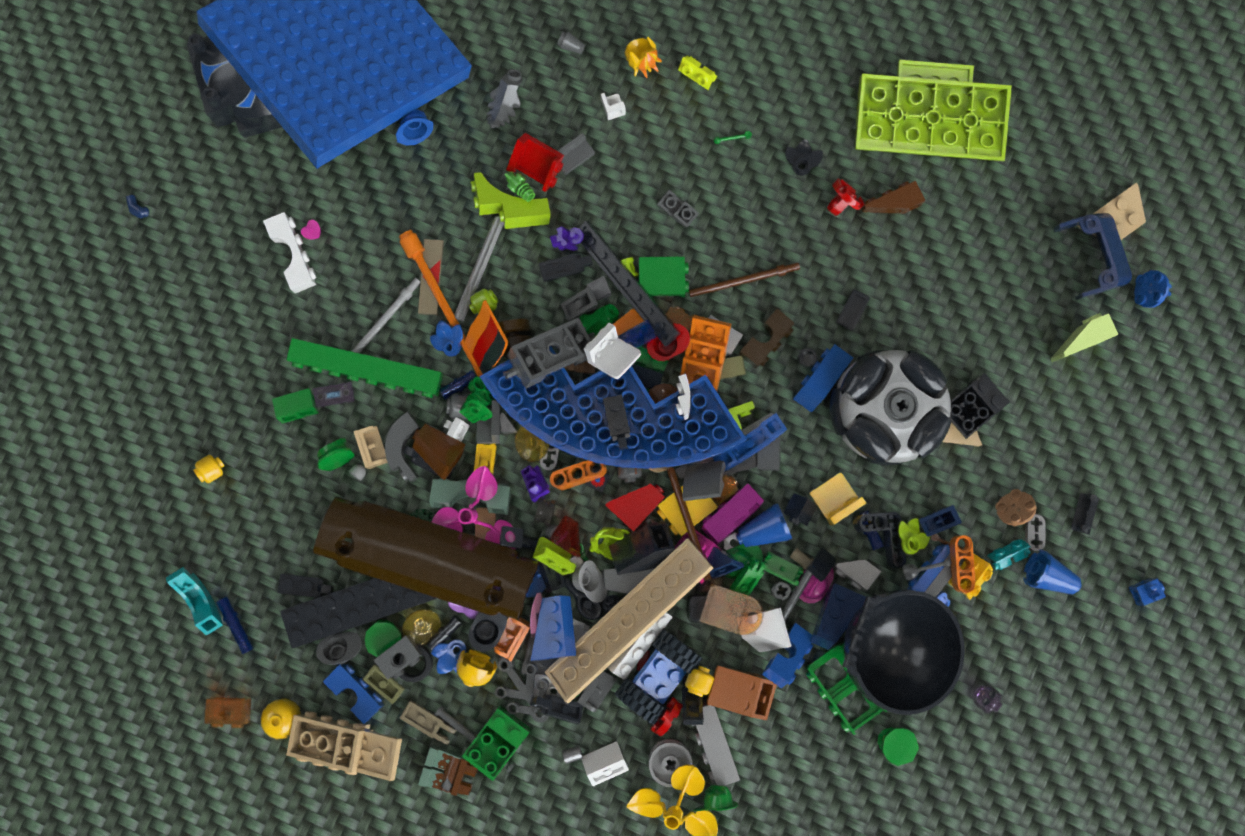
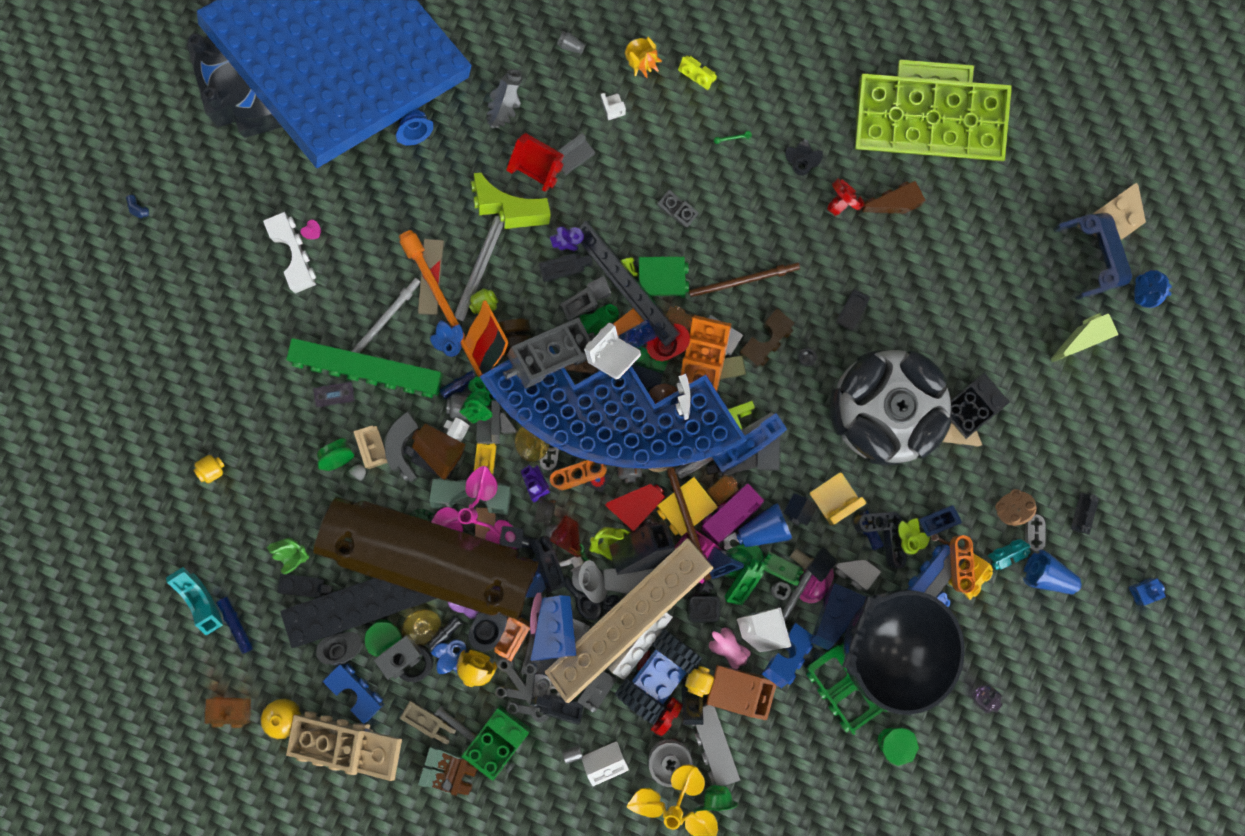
green hinge [272,388,319,424] -> none
olive slope [362,664,405,704] -> none
bright green piece [504,171,535,202] -> none
lime panel [533,537,576,575] -> none
black hinge [603,395,631,451] -> none
dark grey slope [683,460,726,501] -> none
clear orange plate [700,584,764,635] -> none
blue wedge [793,344,853,412] -> none
dark grey hinge [903,559,952,580] -> none
none -> bright green helmet [267,537,310,574]
none -> bright pink animal [709,628,751,669]

